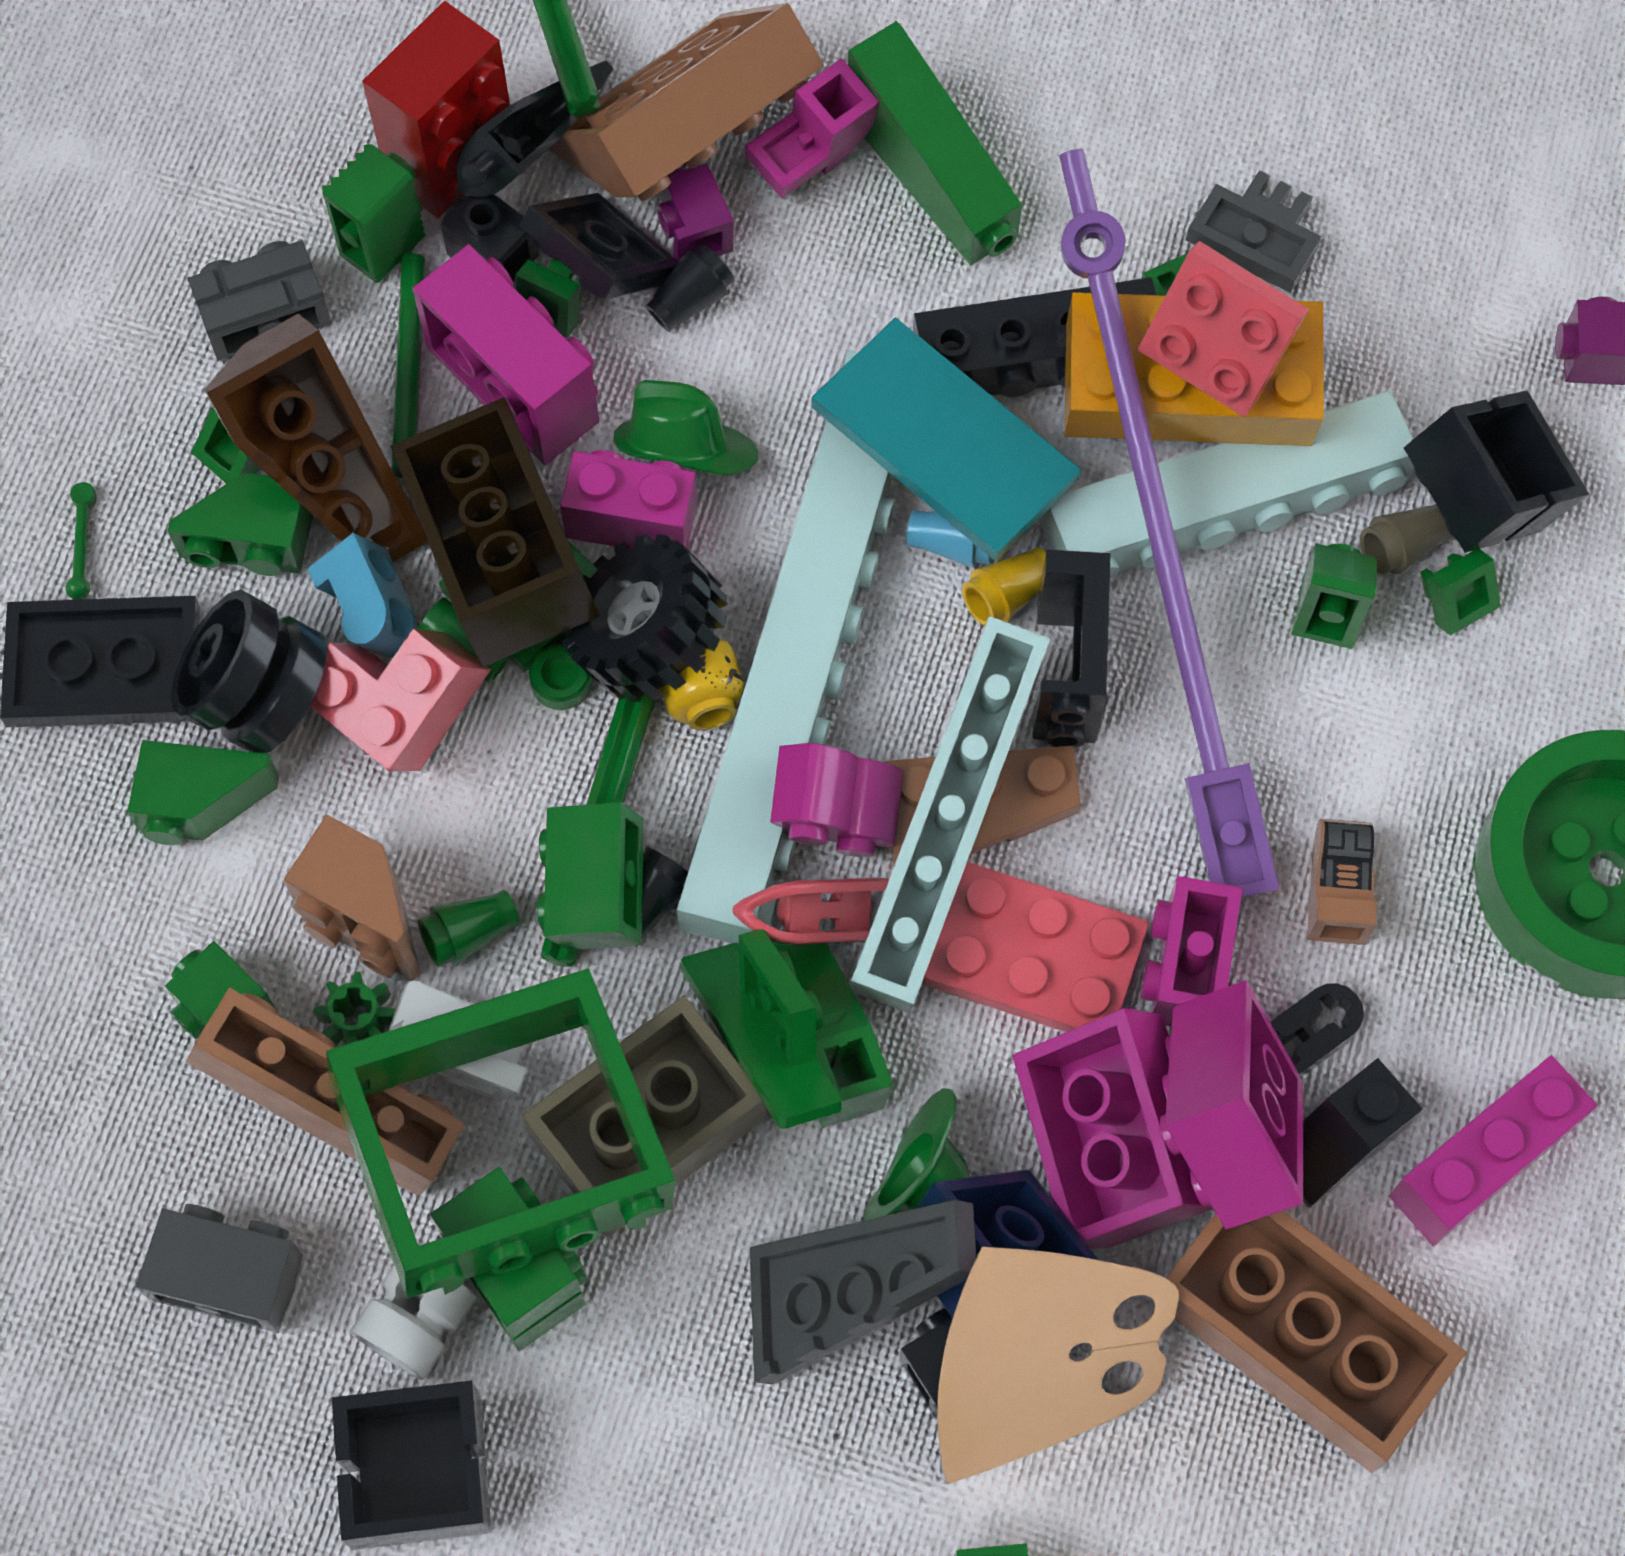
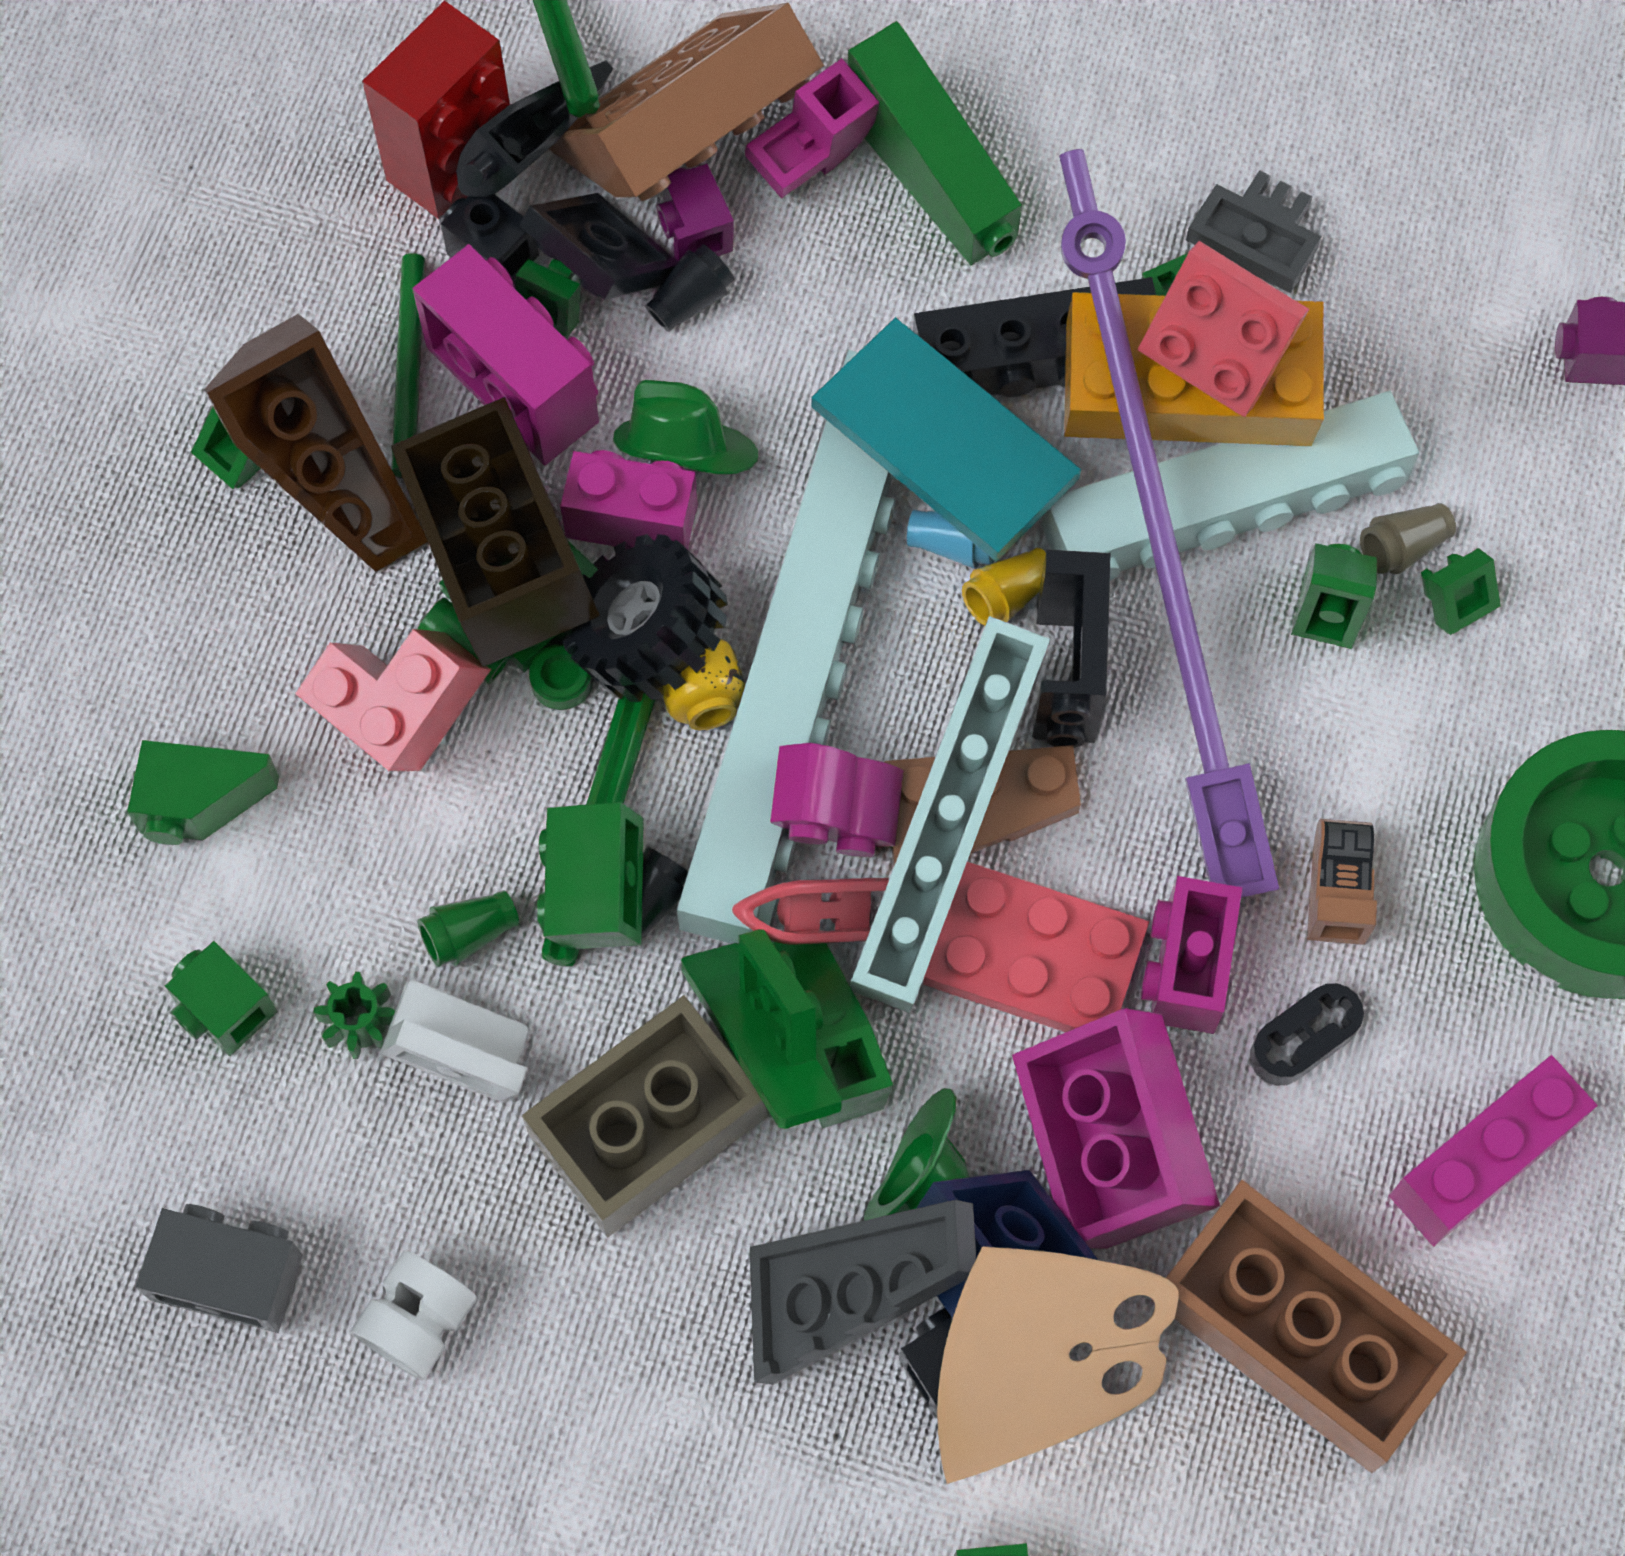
black plate [0,596,200,727] -> none
green hinge [65,482,97,600] -> none
green slope [168,472,313,576] -> none
black wheel [171,589,328,754] -> none
nougat brick [186,987,466,1196] -> none
dark grey brick [187,240,332,361] -> none
nougat slope [284,814,420,981] -> none
medium azure leg [307,533,417,658] -> none
green brick [322,144,426,283] -> none
green window [326,968,676,1299] -> none
black piece [332,1380,492,1550] -> none
green piece [430,1166,588,1351] -> none
dark pink brick [1160,980,1303,1230] -> none
black slope [1303,1058,1423,1208] -> none
black piece [1403,390,1589,553] -> none

